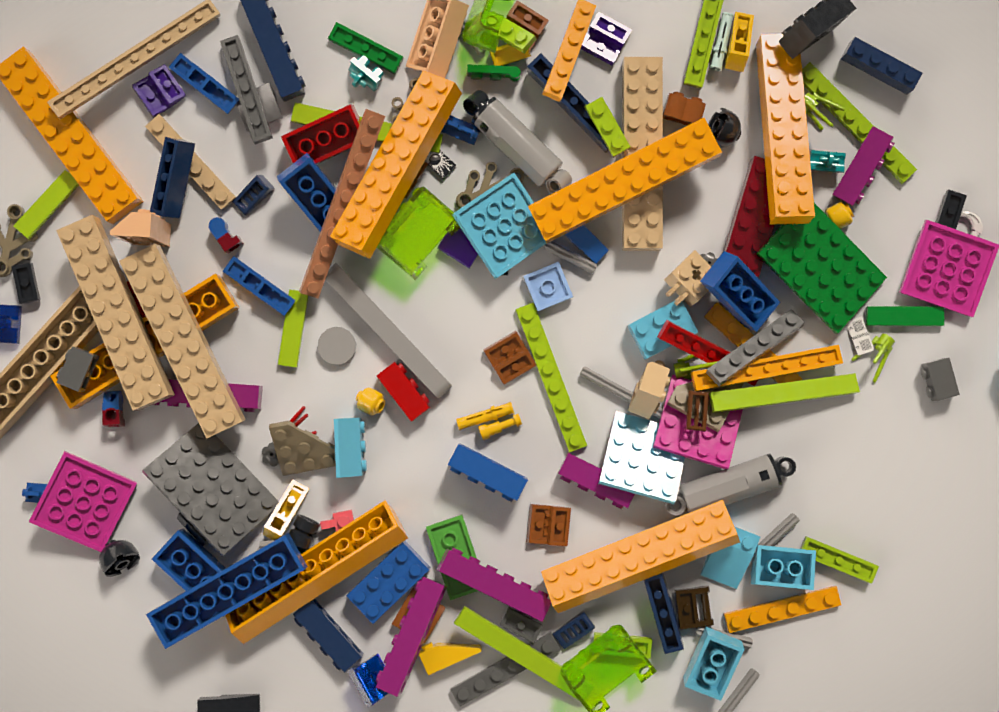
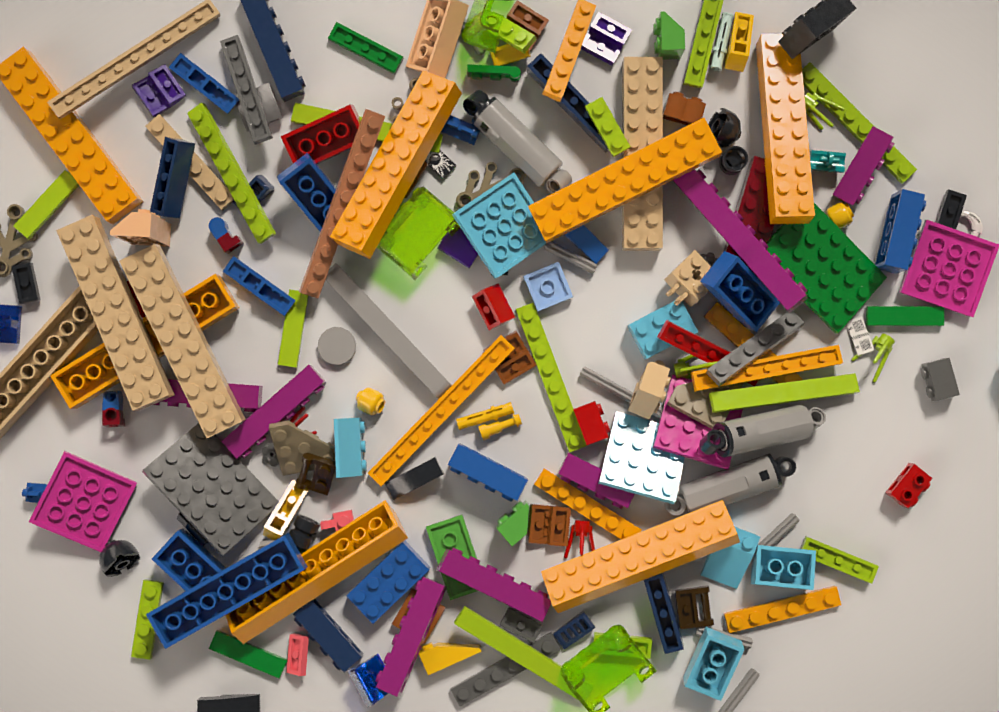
dark grey brick [57,346,100,392] -> none
teal hips [348,55,384,91] -> none
red brick [376,362,431,422] -> none
reddish brown tile [685,391,709,432] -> none
dark blue brick [841,37,923,95] -> none
none -> lime plate [131,579,164,660]
none -> lime plate [187,103,276,244]
none -> green tile [209,630,288,679]
none -> magenta brick [221,365,326,459]
none -> coral plate [286,633,309,676]
none -> dark brown plate [295,453,336,496]
none -> light orange plate [368,335,515,486]
none -> black slope [385,457,444,500]
none -> red brick [472,283,516,330]
none -> bright green slope [497,500,529,546]
none -> light orange plate [534,468,642,540]
none -> red plant [564,520,595,559]
none -> red brick [573,401,611,445]
none -> bright green slope [653,11,685,60]
none -> magenta brick [673,169,808,313]
none -> light grey piece [699,405,826,458]
none -> black wheel [719,146,748,175]
none -> blue brick [875,189,926,274]
none -> red brick [885,463,933,508]

